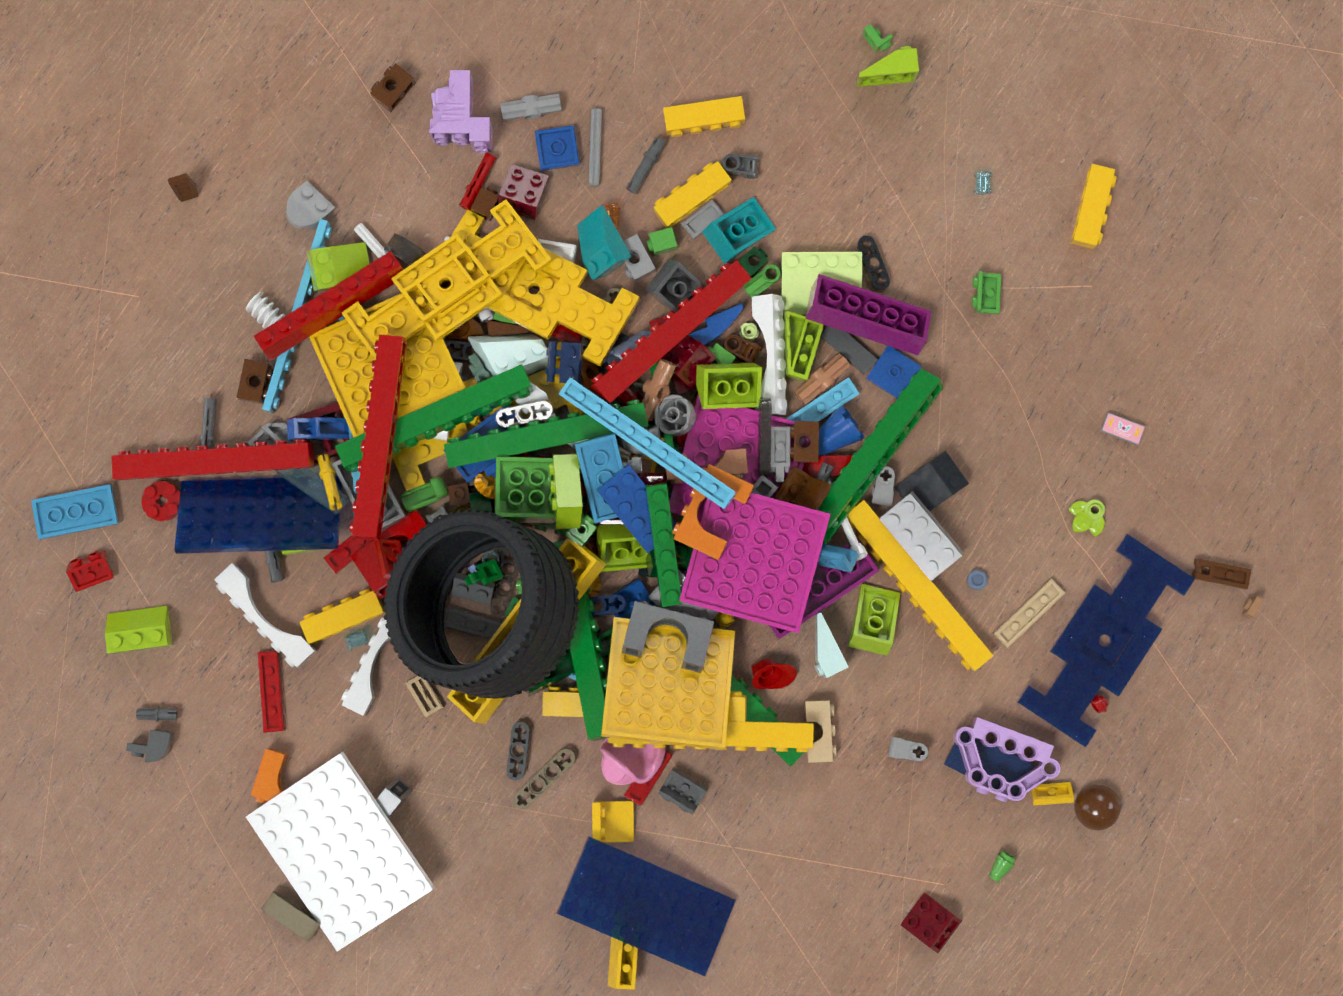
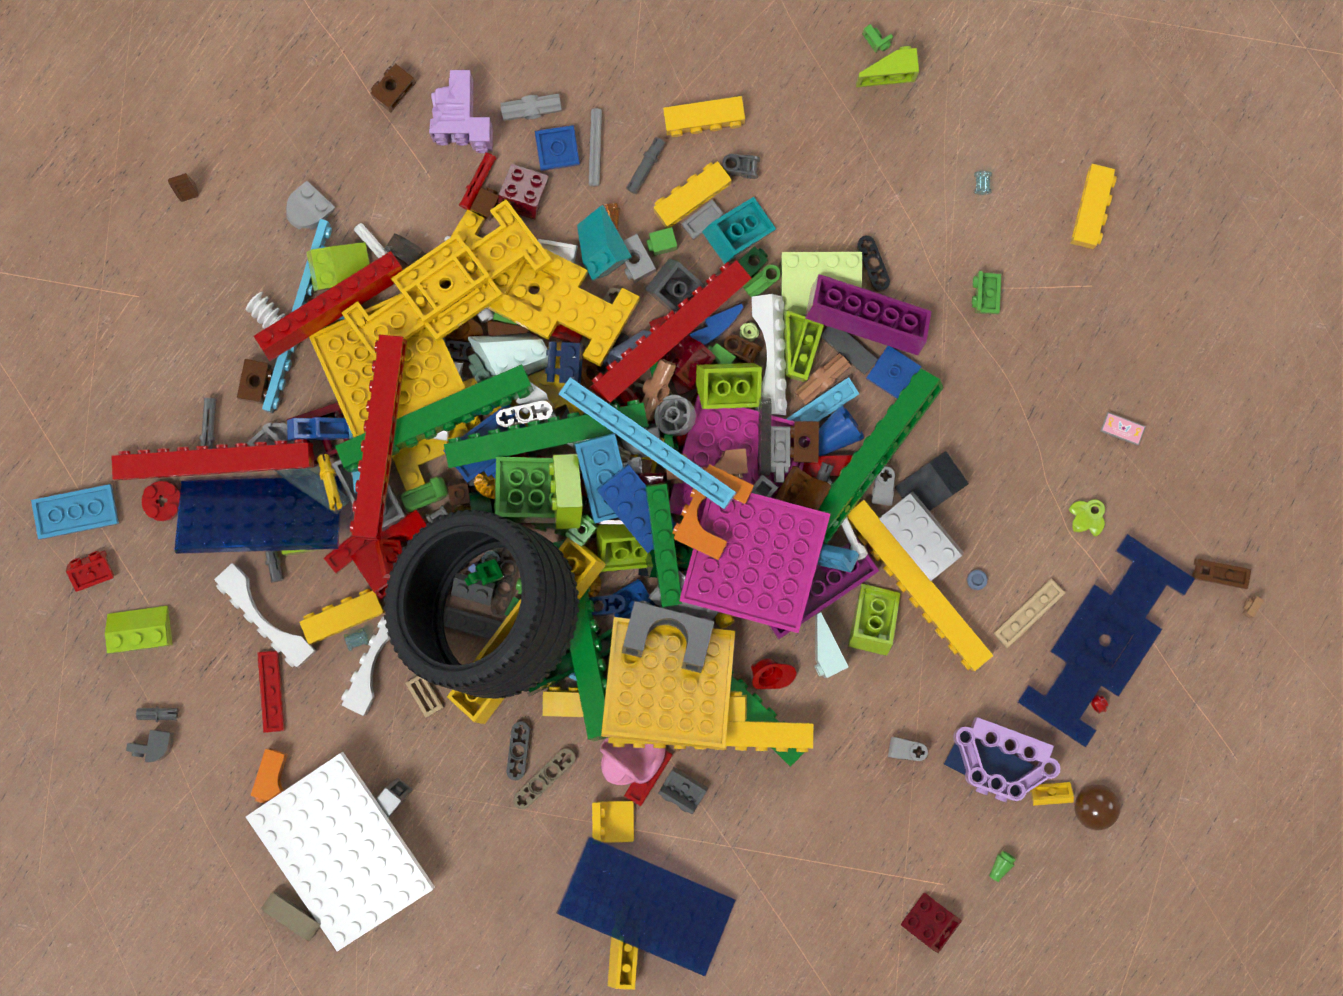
tan arch [804,700,836,763] -> none

